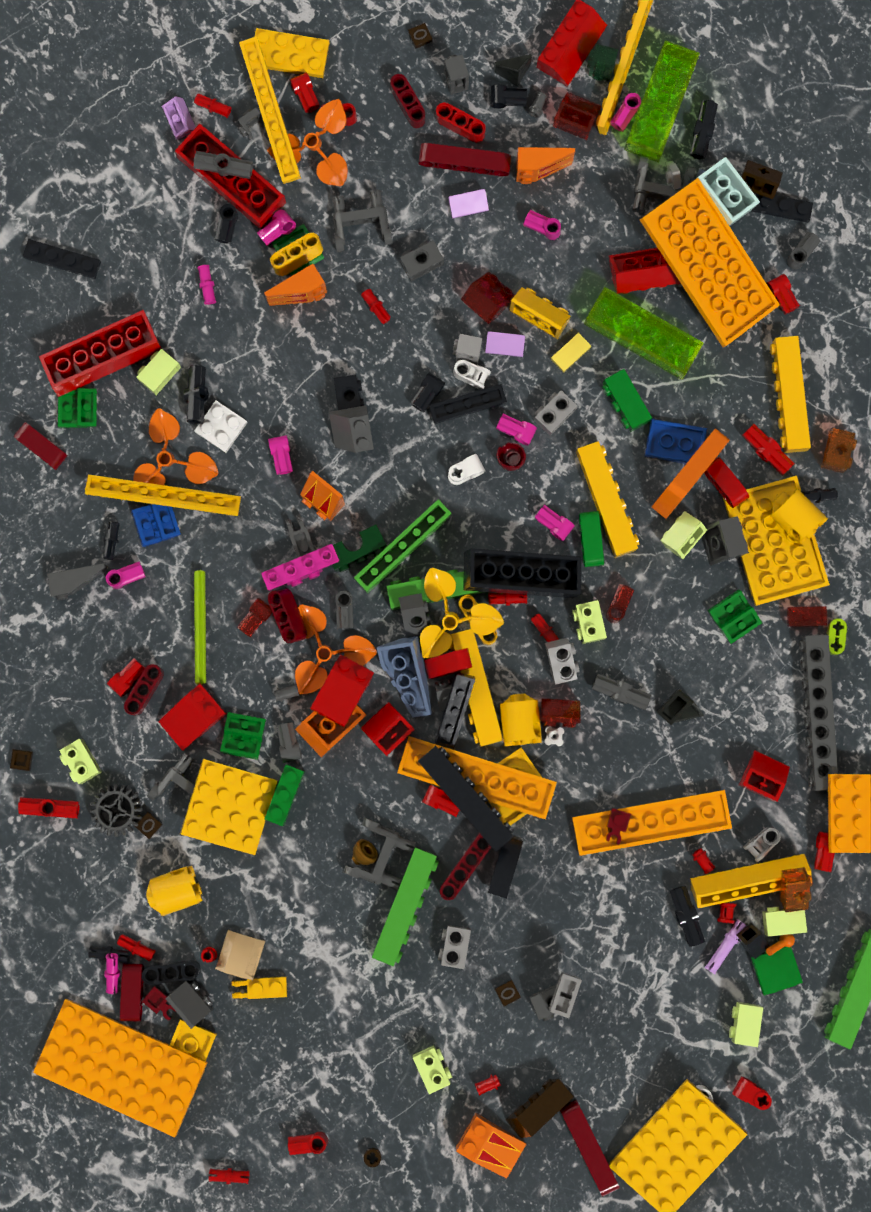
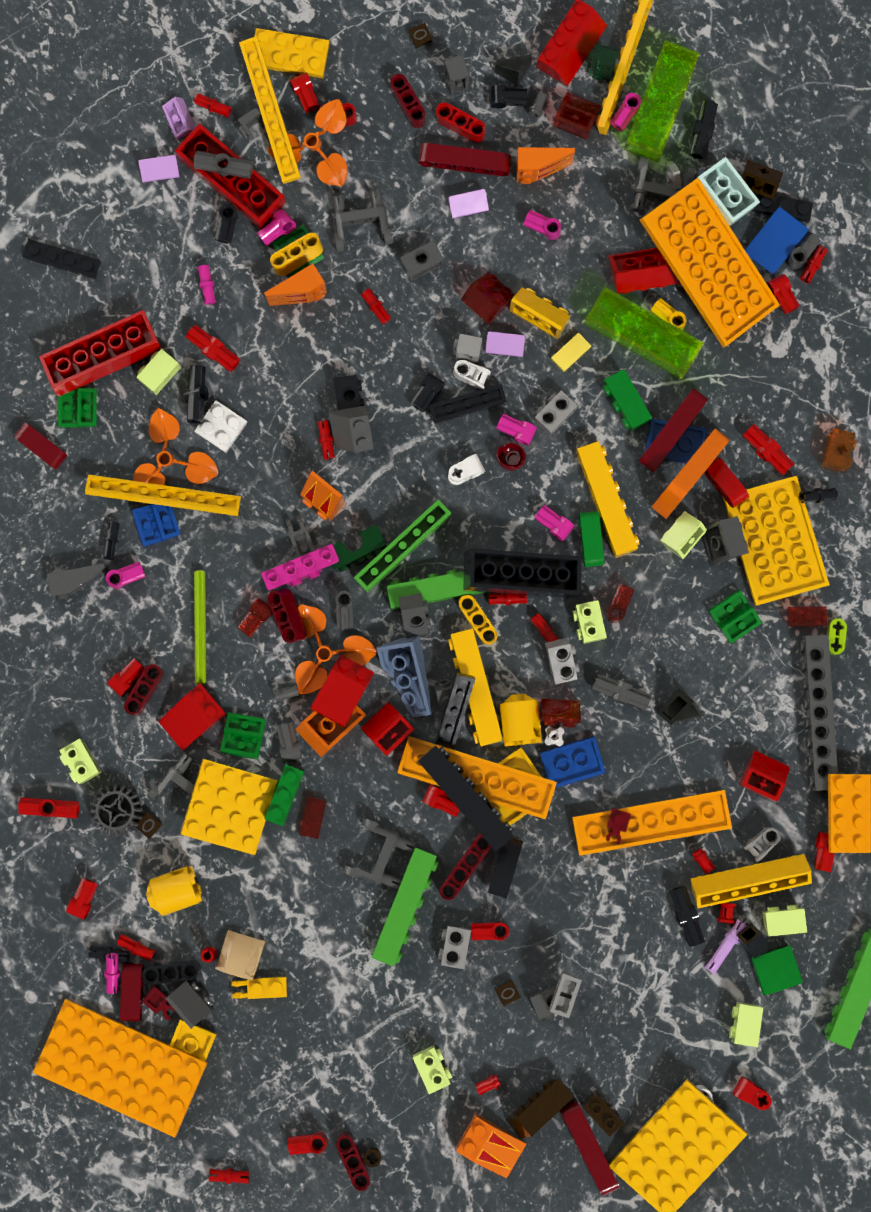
dark brown tile [10,749,33,771] -> none
dark pink piece [268,435,293,475] -> none
pearl gold brick [352,839,378,865] -> none
yellow plant [420,568,504,658] -> none
red beam [424,648,472,679] -> none
orange bar [766,934,795,956] -> none
yellow brick [770,336,811,453] -> none
yellow cylinder [771,489,828,545] -> none
clear orange brick [780,867,813,913] -> none
none -> red piece [66,878,99,920]
none -> lavender slope [138,155,180,183]
none -> red piece [186,325,240,373]
none -> clear red plate [299,797,327,839]
none -> red pin [317,420,335,460]
none -> dark red beam [336,1132,371,1191]
none -> red piece [471,921,509,941]
none -> blue tile [539,736,606,788]
none -> dark brown brick [581,1090,624,1137]
none -> dark red beam [638,388,709,473]
none -> yellow piece [650,298,686,333]
none -> blue tile [745,206,809,275]
none -> red pin [799,245,828,284]

